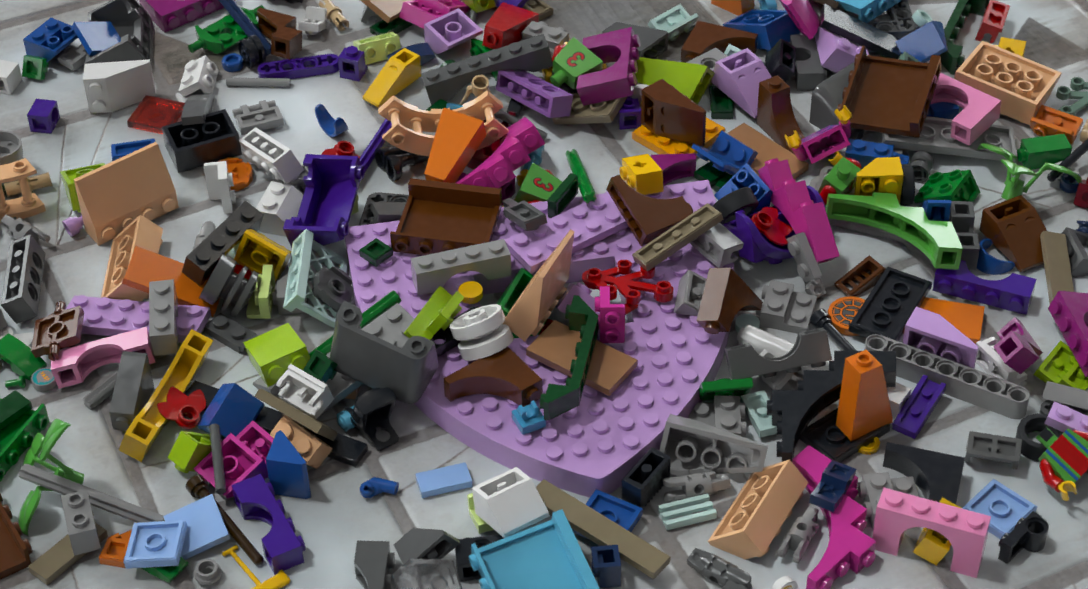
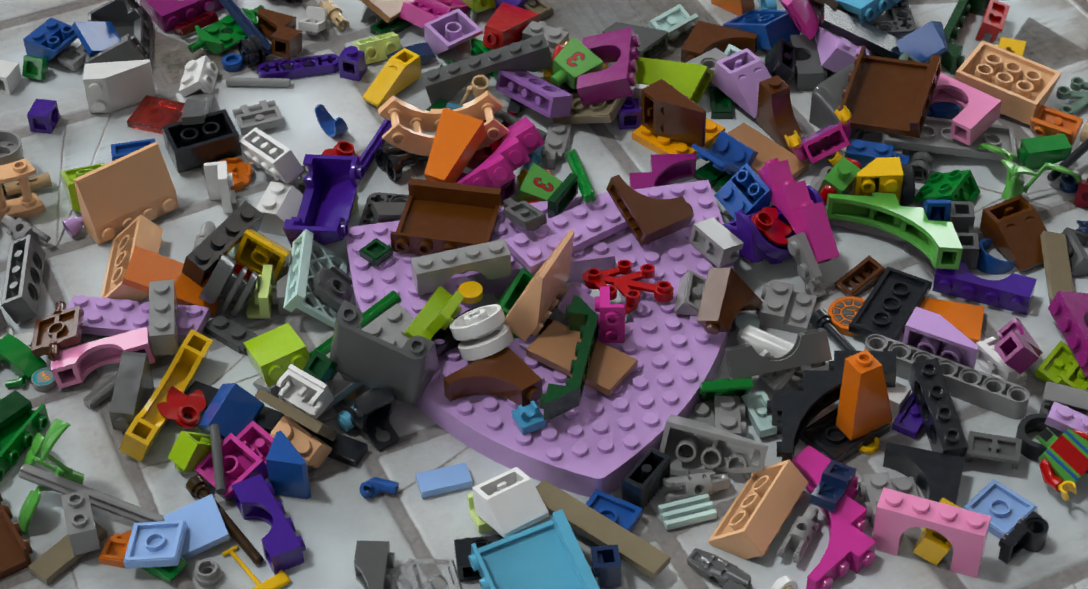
dark grey slope [394,528,460,577] -> none
yellow brick [619,154,664,195] -> none
dark tan tile [632,203,724,272] -> none
black tyre [712,187,759,224] -> none
light aqua tile [912,9,933,27] -> none
none -> dark red tile [173,12,219,36]
none -> light grey hinge [542,123,572,170]
none -> black brick [907,358,968,457]

